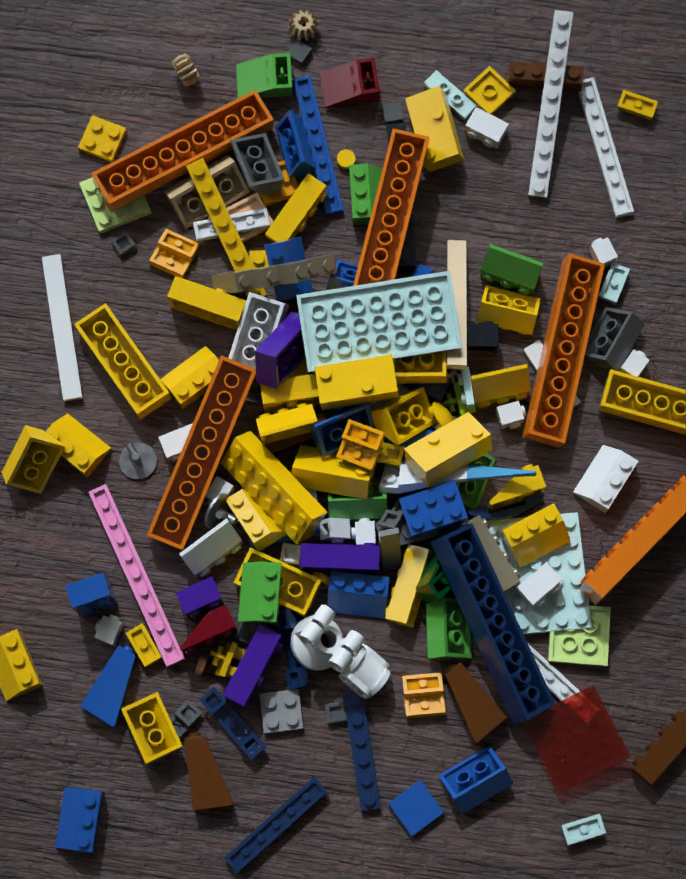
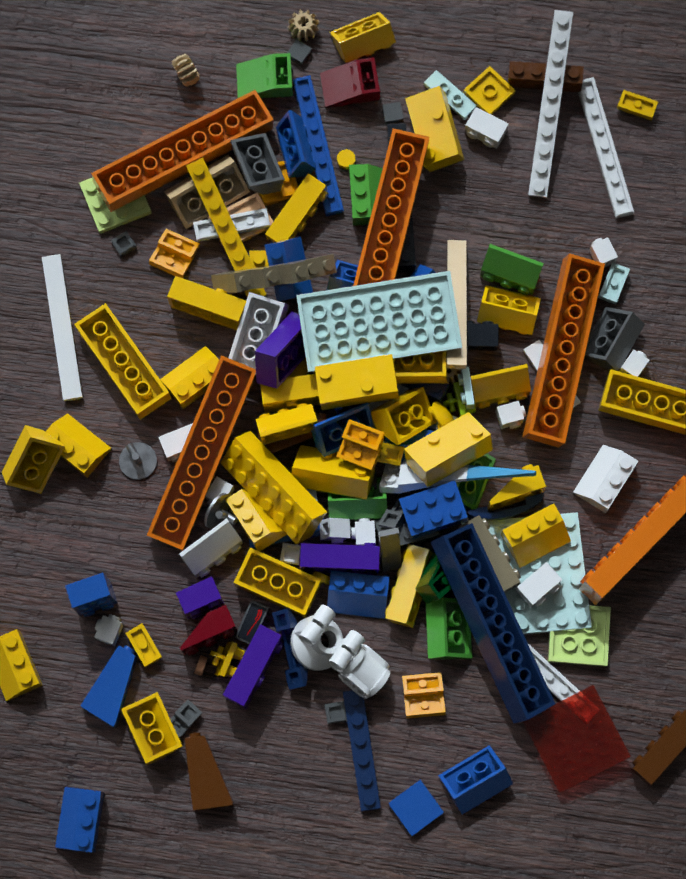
yellow plate [78,115,127,162] -> none
bright pink plate [89,484,185,667] -> none
dark blue slope [200,687,266,760] -> none
dark blue plate [224,776,328,873] -> none
bright green slope [238,561,282,625] -> none
light grey plate [259,689,303,734] -> none
reddish brown slope [445,662,507,744] -> none
light aqua plate [561,814,606,845] -> none
none -> yellow slope [330,12,396,63]

